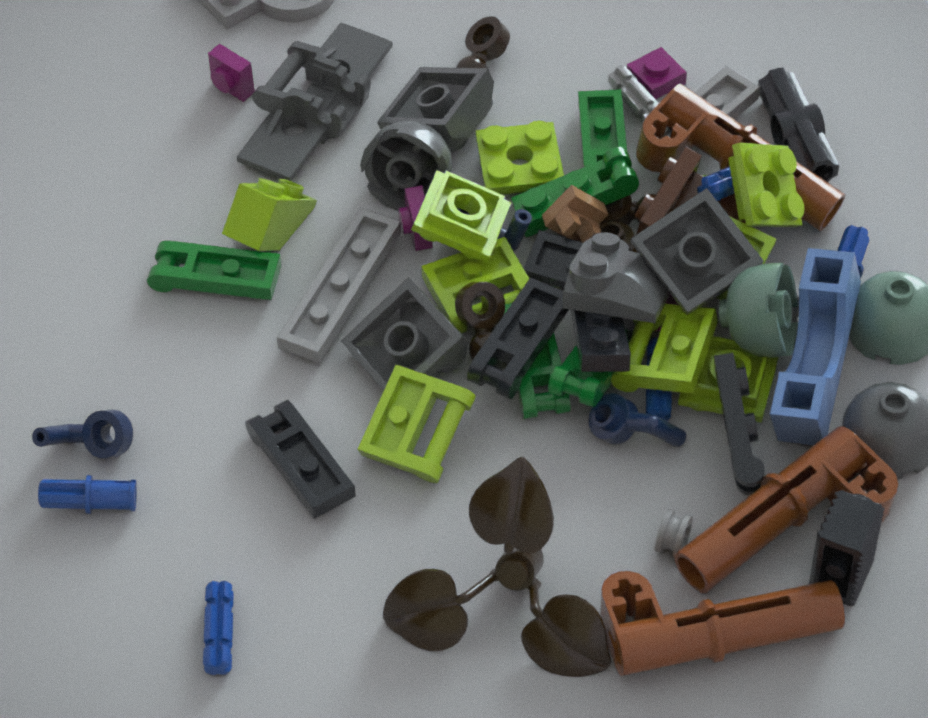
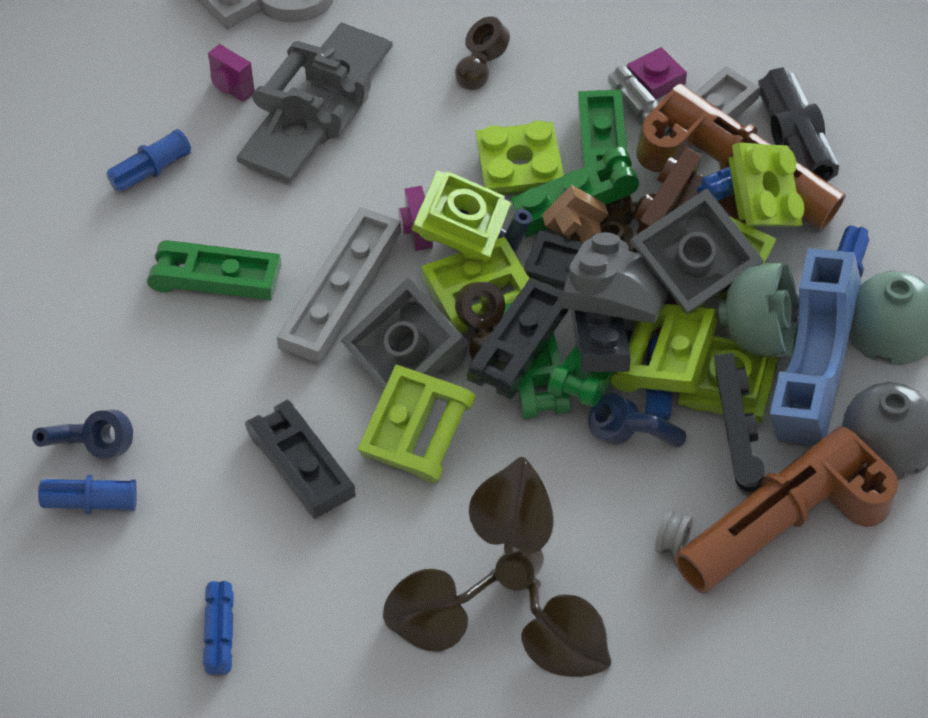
lime slope [222,178,317,251] -> none
dark grey cylinder [360,121,453,210] -> none
dark grey slope [377,67,494,152] -> none
dark orange piece [600,571,845,676] -> none
black brick [809,490,885,606] -> none
none -> blue axle [107,129,191,191]

